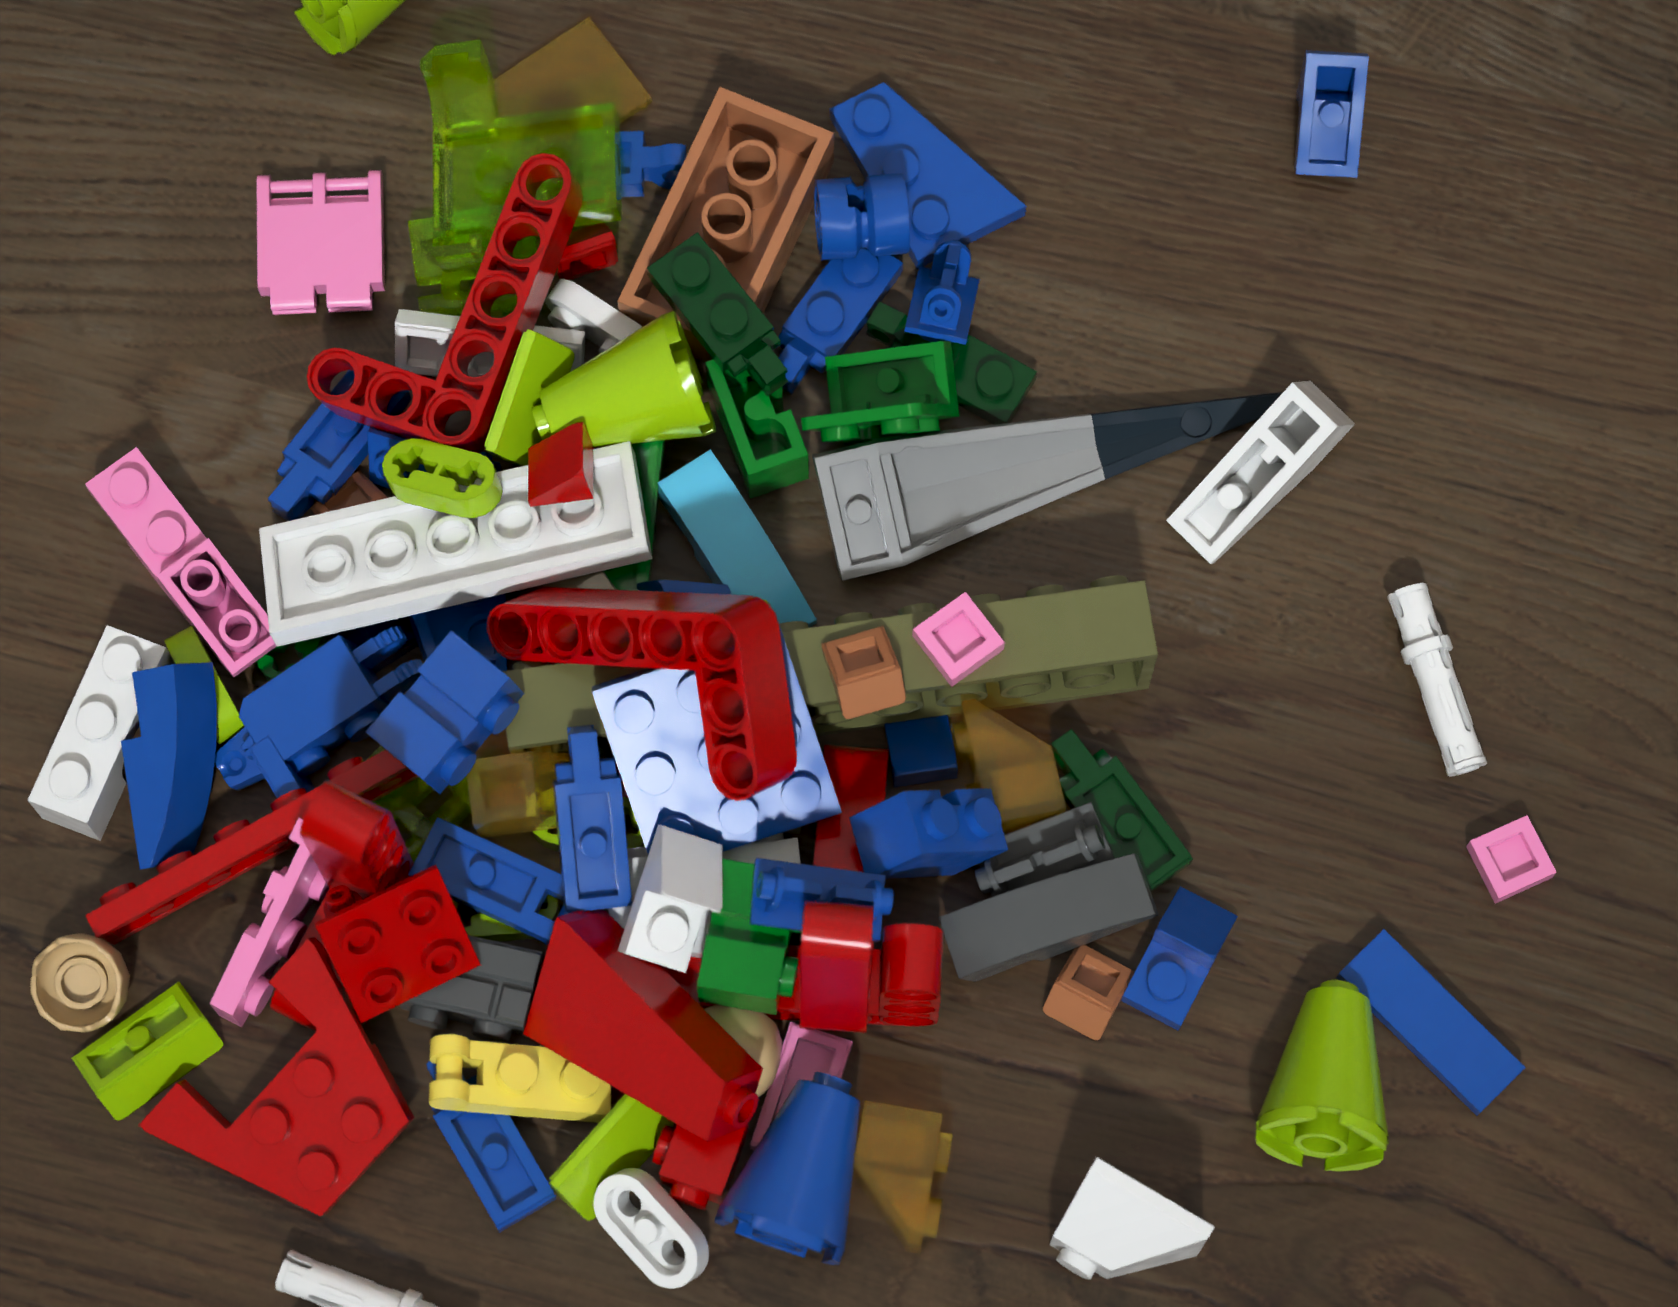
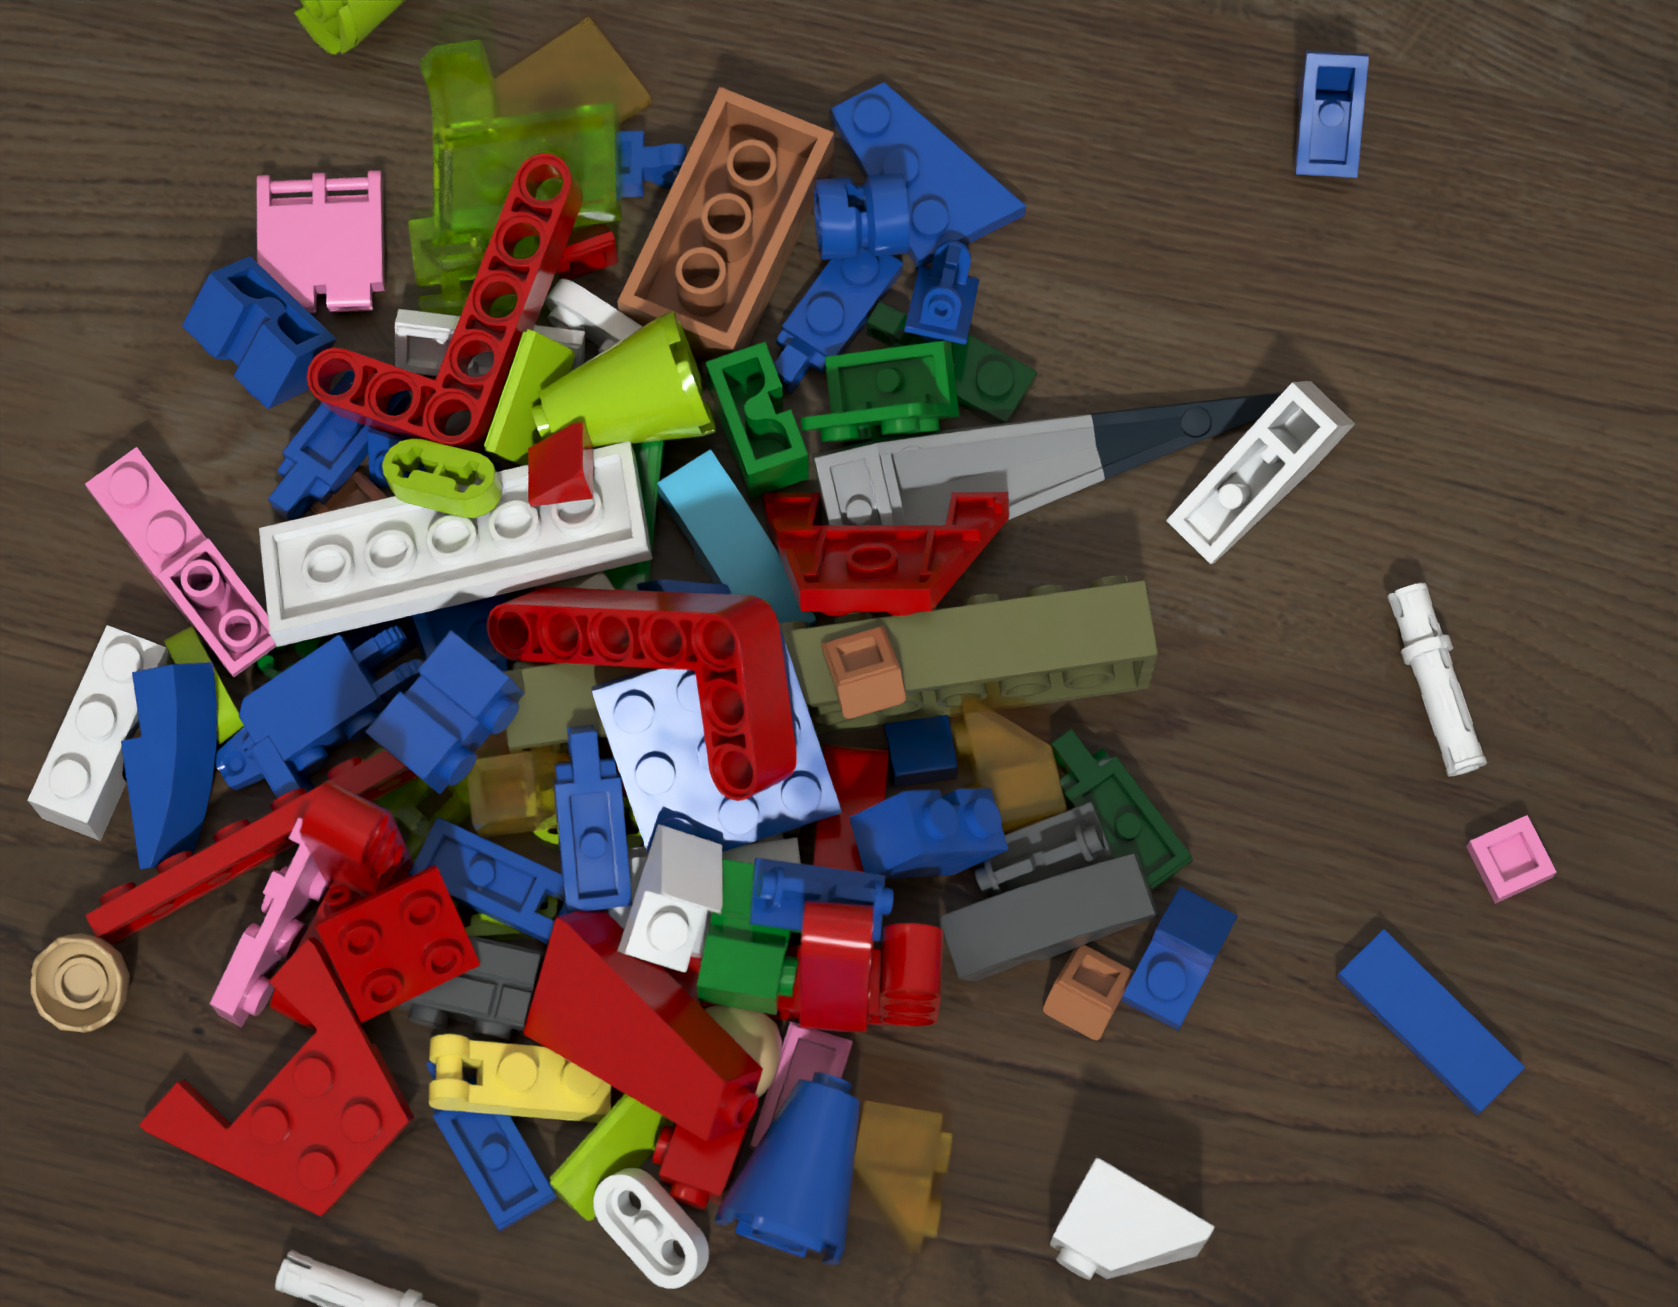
lime slope [72,981,223,1121] -> none
dark green hinge [647,232,788,397] -> none
bright pink tile [912,592,1005,687] -> none
lime cone [1256,980,1389,1172] -> none
none -> blue brick [182,256,336,409]
none -> red wing [763,492,1010,616]

